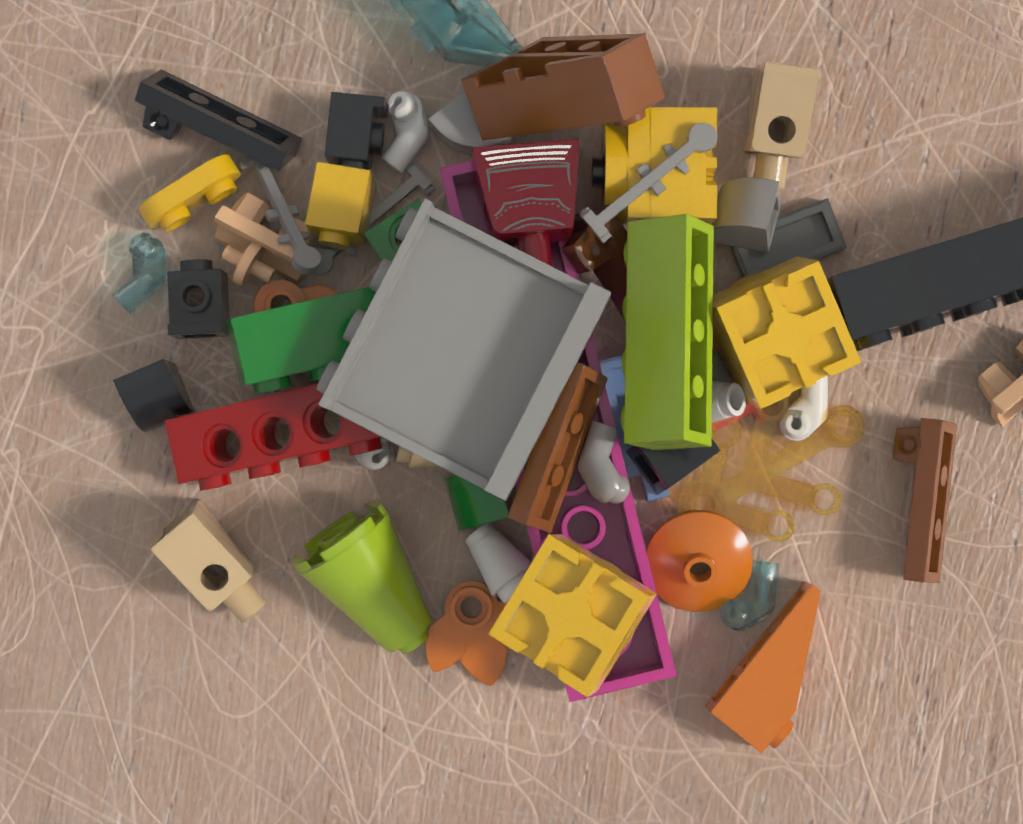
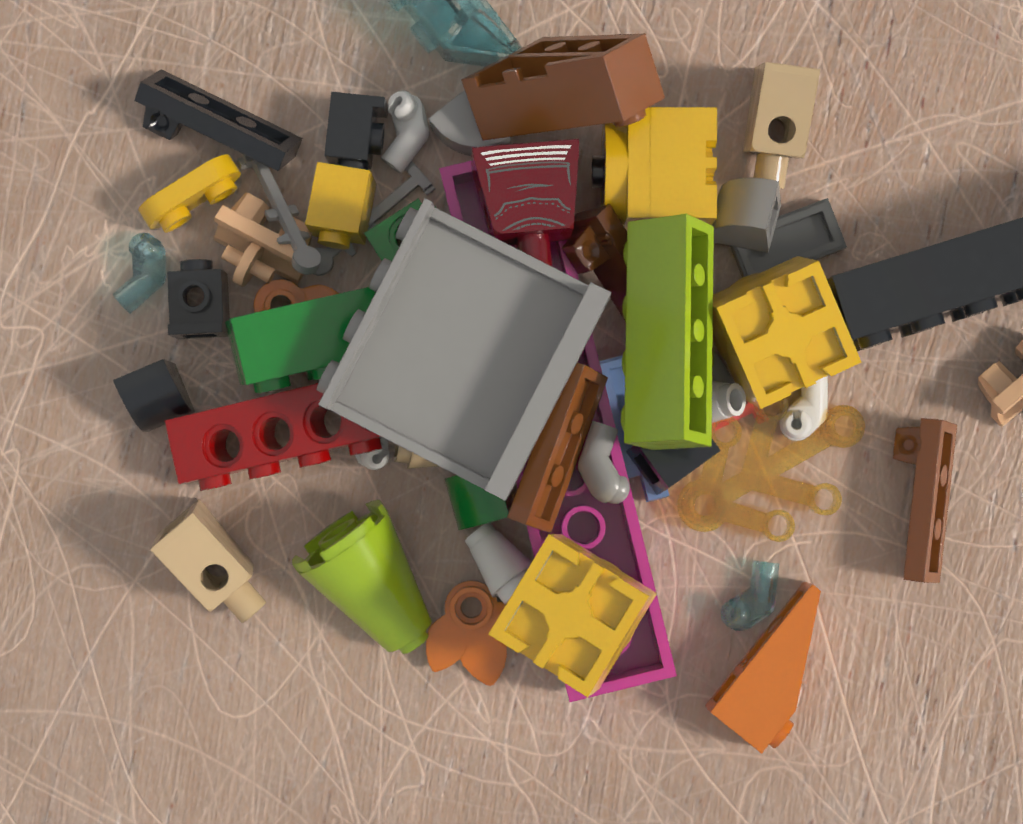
light grey piece [579,122,717,244] -> none
orange dish [646,510,753,612] -> none

